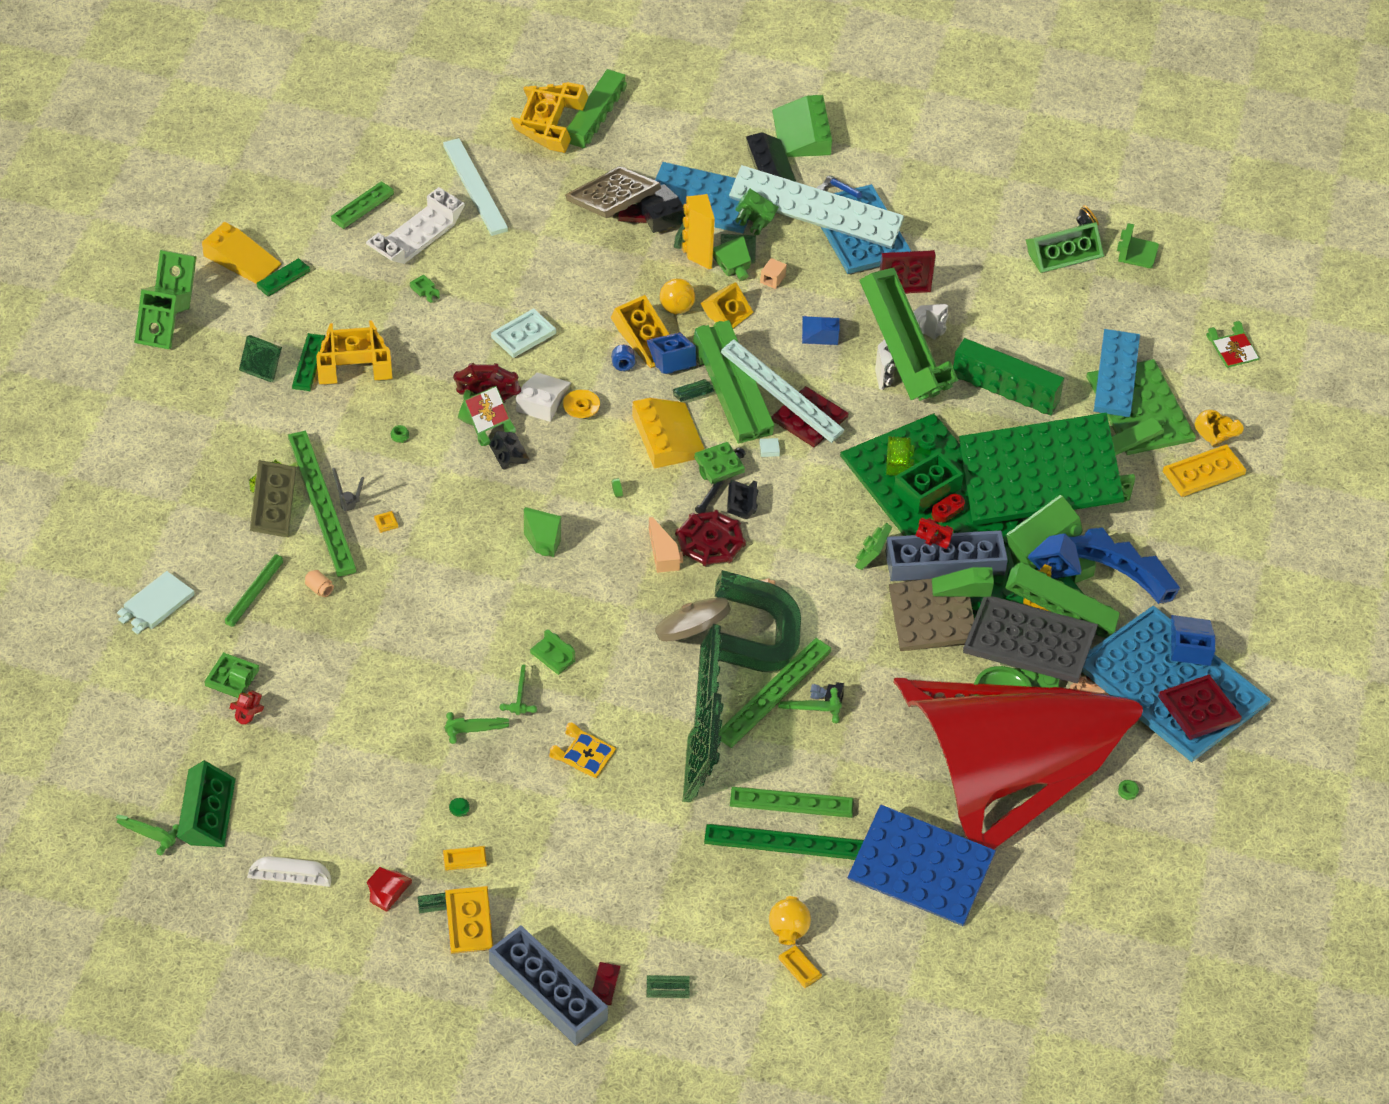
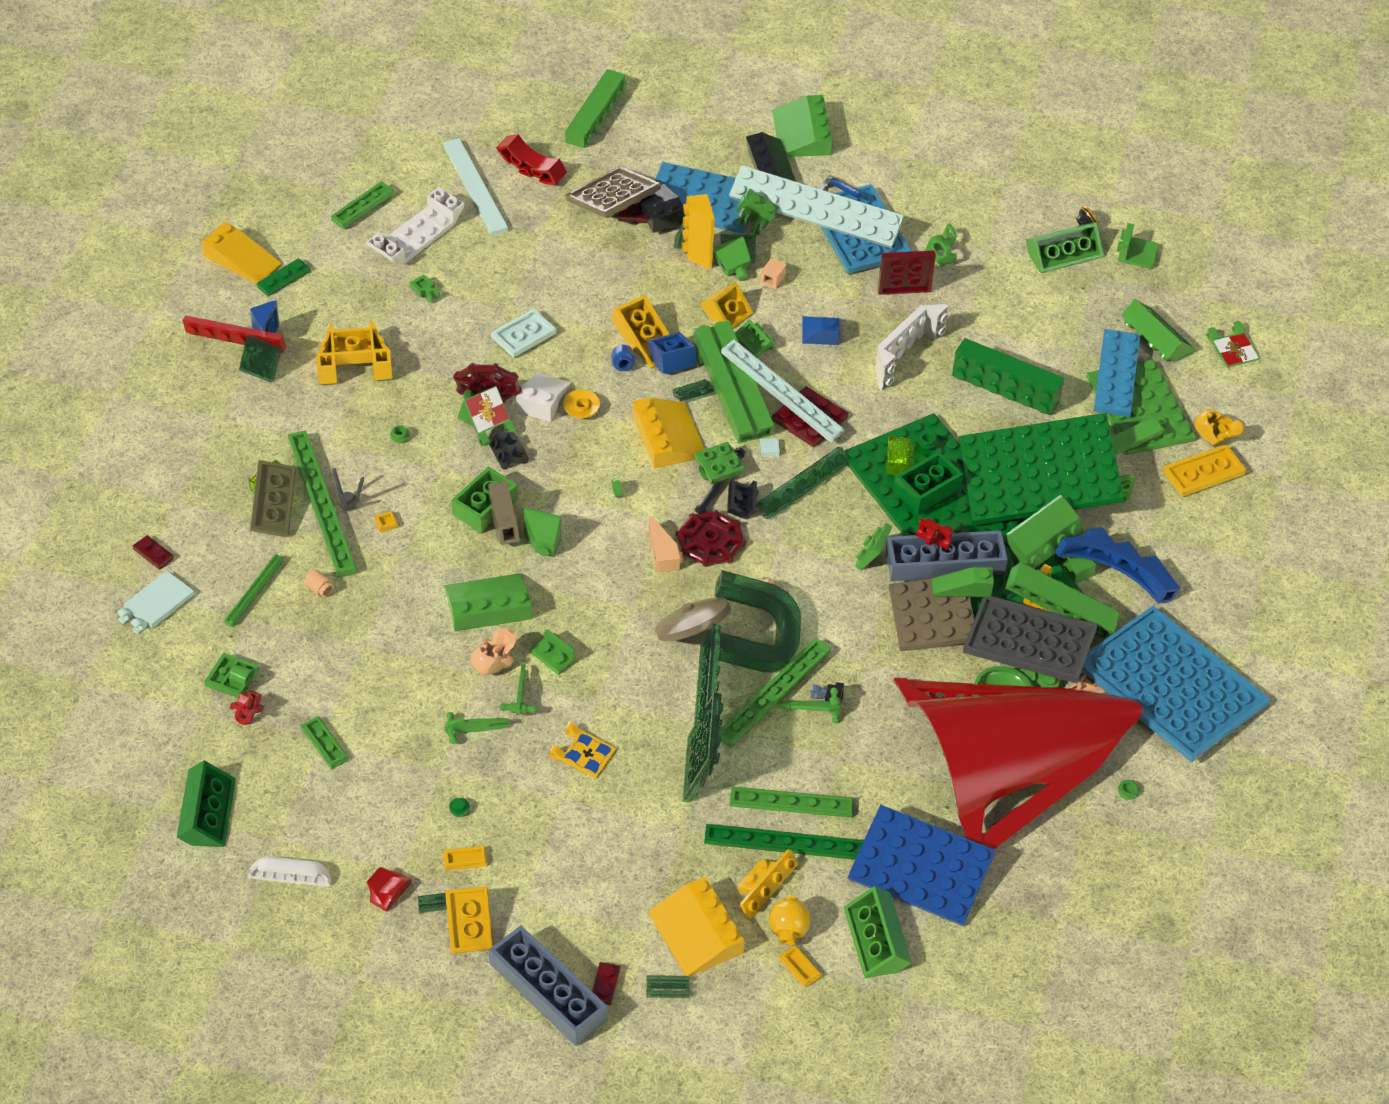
bright green piece [116,815,179,856] -> none
bright green bracket [134,250,197,349] -> none
green tile [292,333,326,391] -> none
yellow wedge [511,82,588,153] -> none
yellow brick [660,278,695,314] -> none
bright green brick [859,268,959,401] -> none
red plate [932,494,965,522] -> none
blue slope [1028,534,1081,579] -> none
dark red plate [1158,674,1242,740] -> none
blue slope [1171,615,1215,666] -> none
none -> dark red plate [133,535,174,570]
none -> red plate [182,315,286,353]
none -> blue slope [250,300,280,350]
none -> bright green tile [301,716,349,770]
none -> bright green slope [444,573,532,632]
none -> bright green brick [451,466,518,533]
none -> light nougat head [470,628,516,675]
none -> dark tan slope [488,481,520,545]
none -> red brick [496,134,567,185]
none -> yellow slope [648,877,744,978]
none -> bright green bracket [735,319,776,358]
none -> yellow bracket [737,849,798,919]
none -> clear green plate [757,447,848,519]
none -> bright green slope [844,886,912,978]
none -> bright green piece [925,223,957,267]
none -> bright green slope [1121,299,1196,362]

